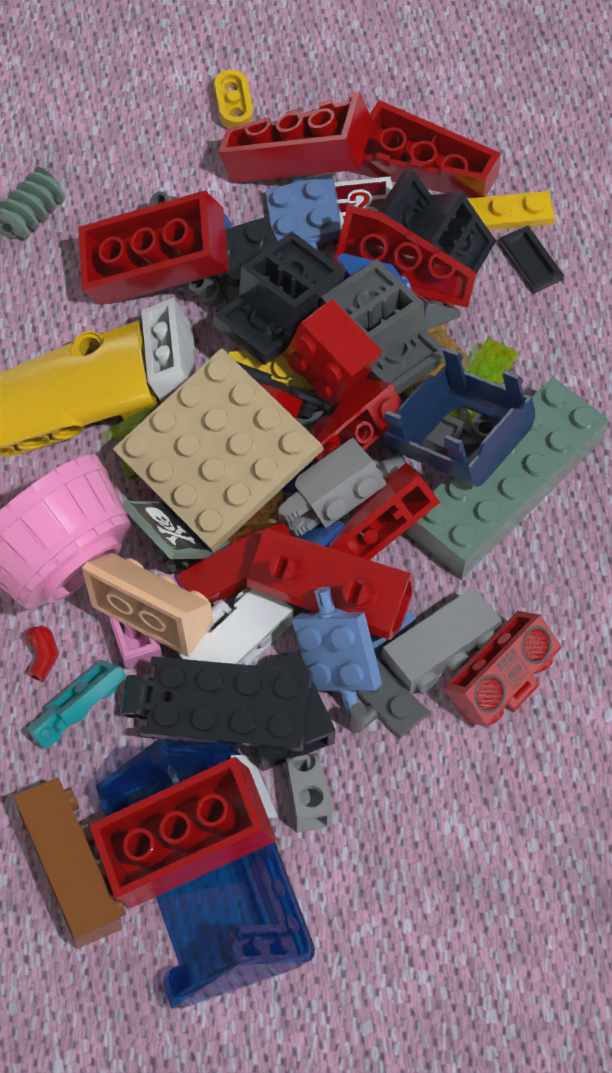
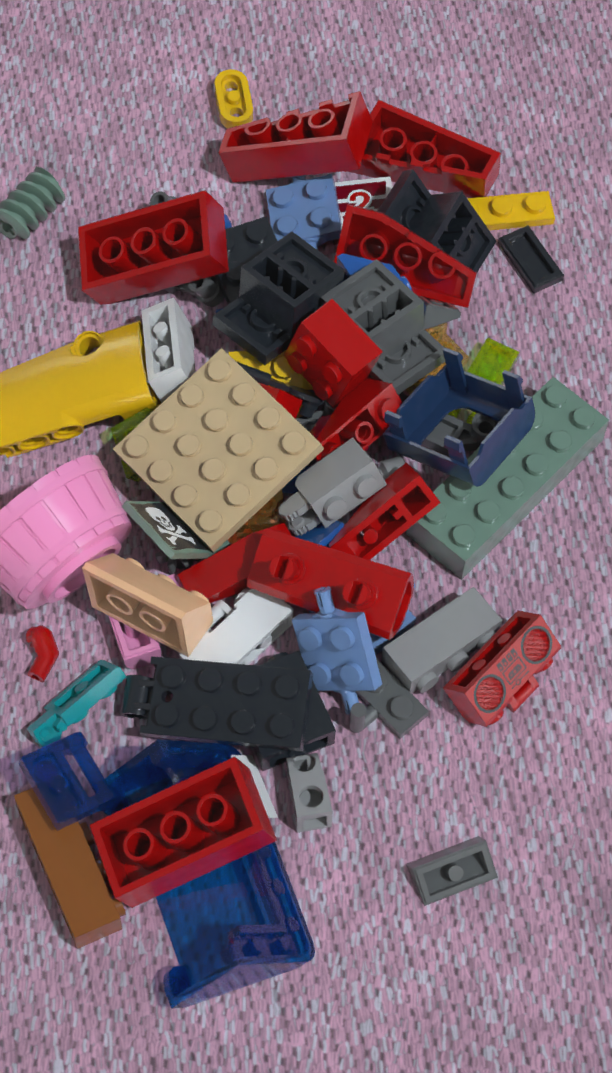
none -> clear blue plate [19,732,121,831]
none -> dark grey slope [406,836,498,906]

